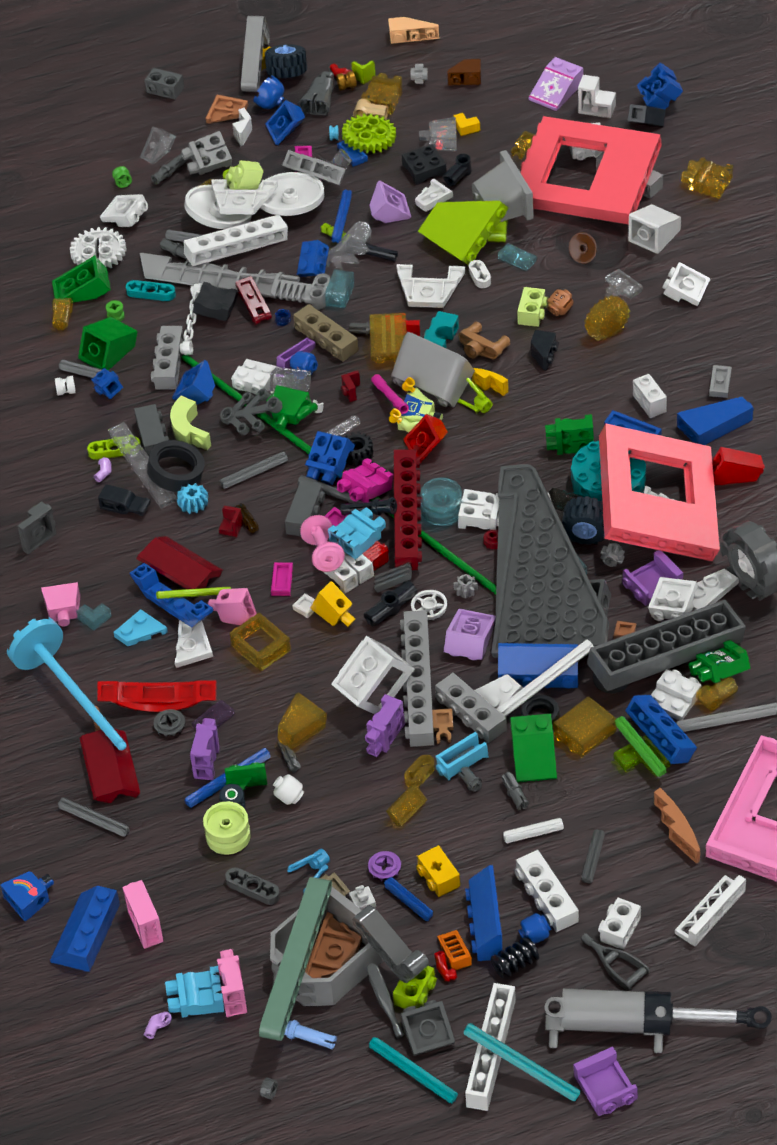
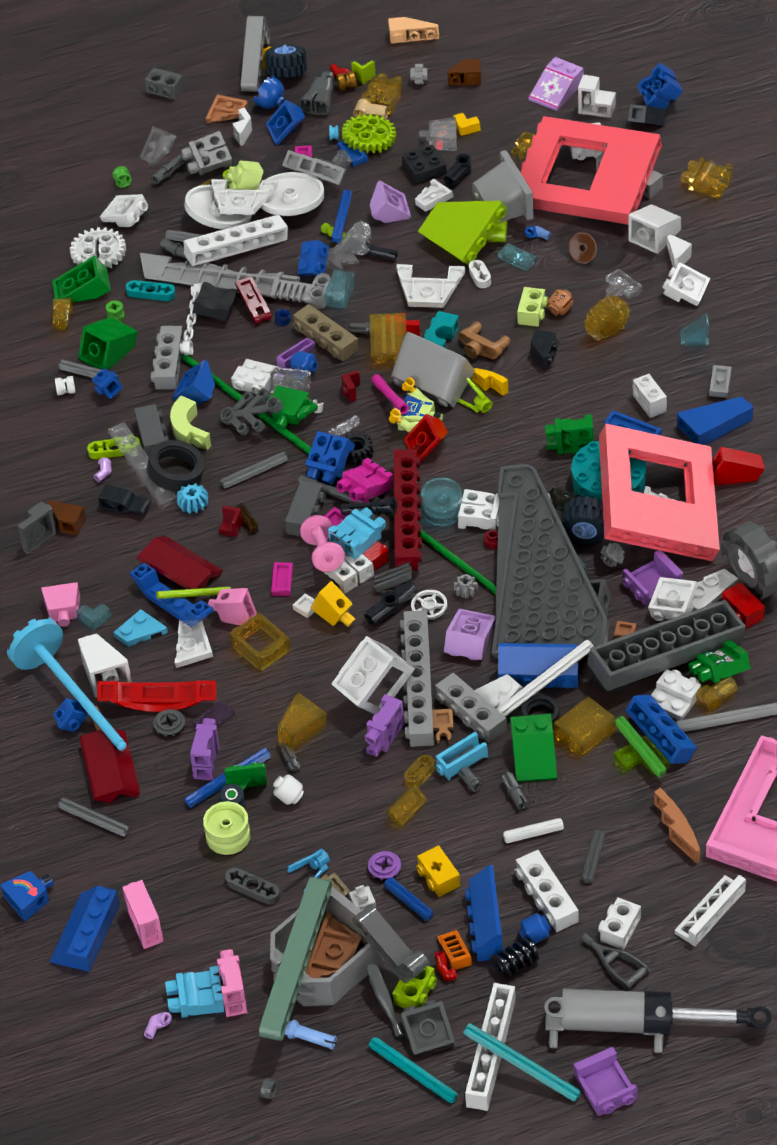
none -> reddish brown slope [47,500,86,535]
none -> blue brick [53,698,88,732]
none -> white slope [78,634,132,698]
none -> arm [525,226,552,240]
none -> white slope [667,235,692,268]
none -> clear light blue slope [680,313,709,346]
none -> red brick [722,582,765,629]

